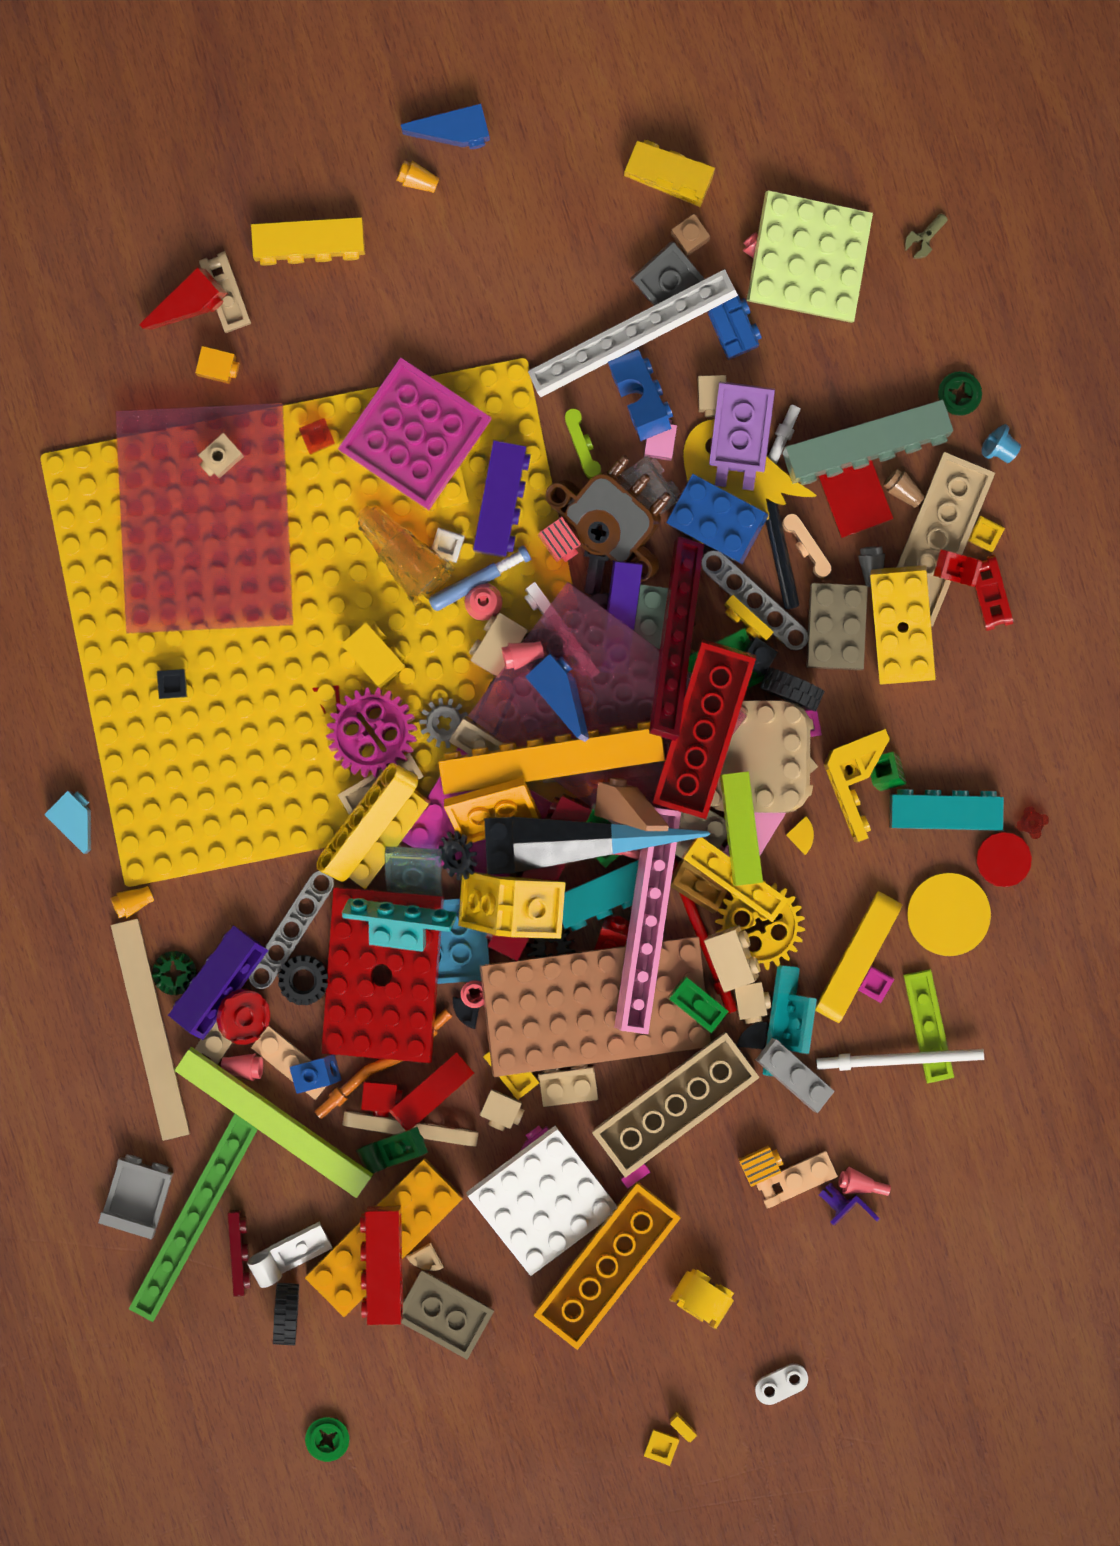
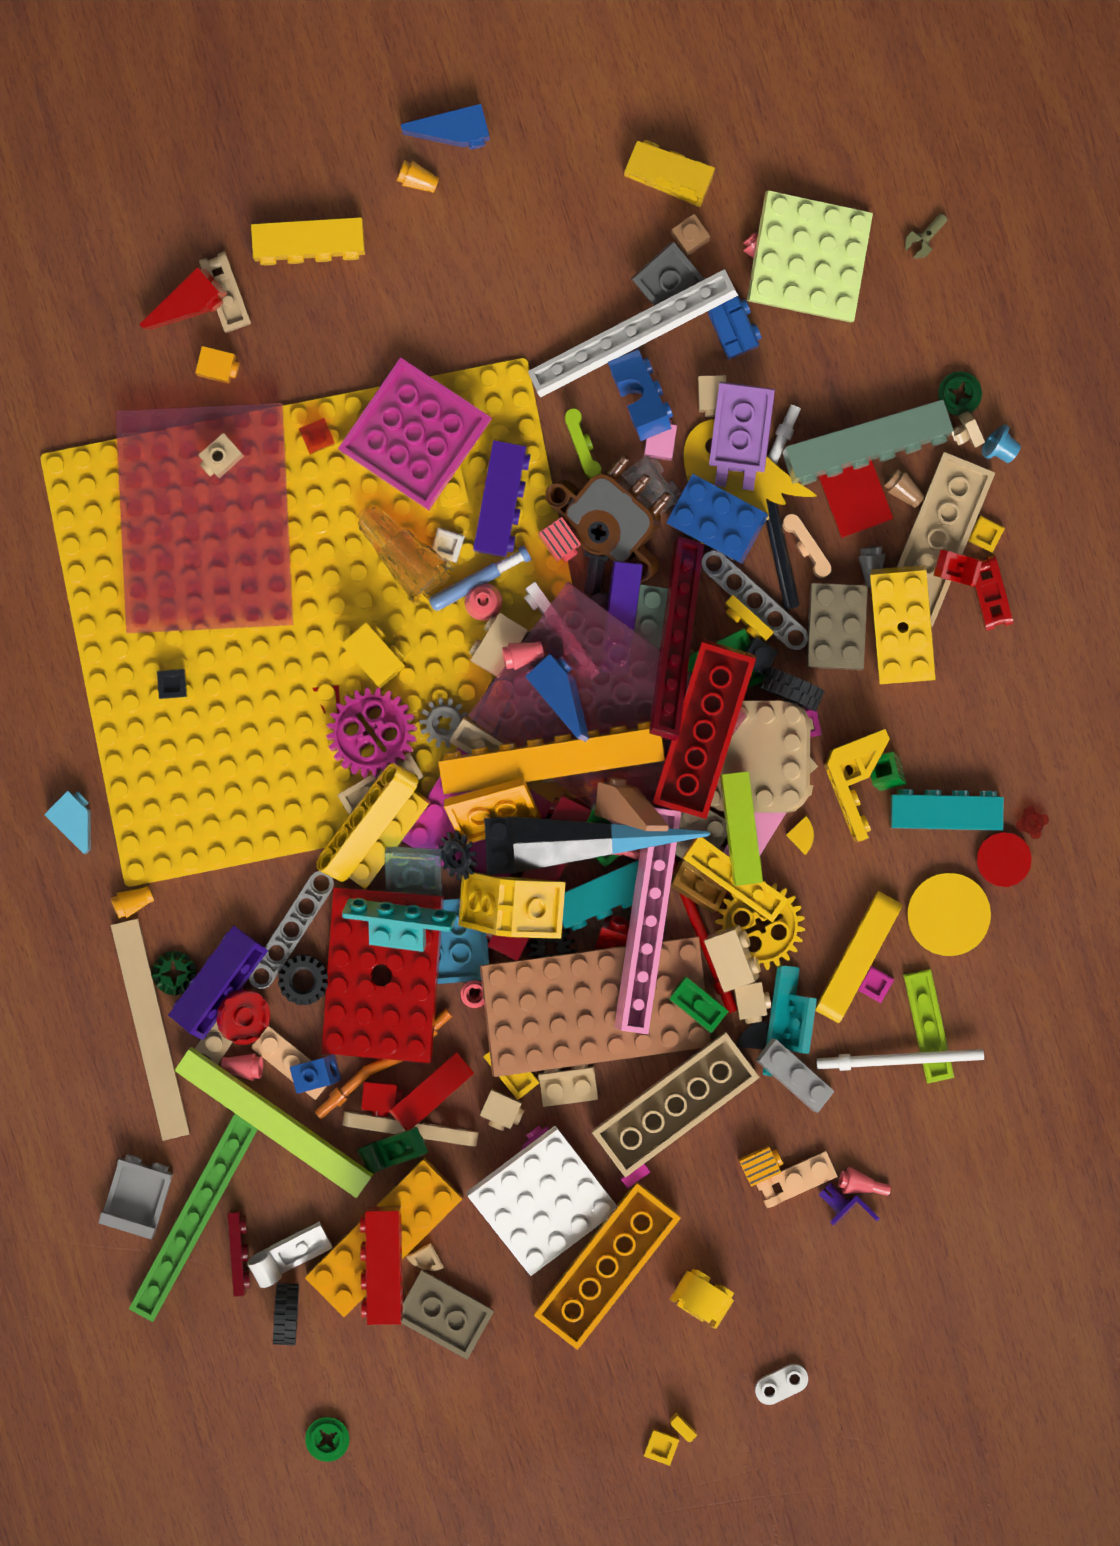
black tile [453,997,479,1029] -> none
none -> tan tile [952,411,985,447]

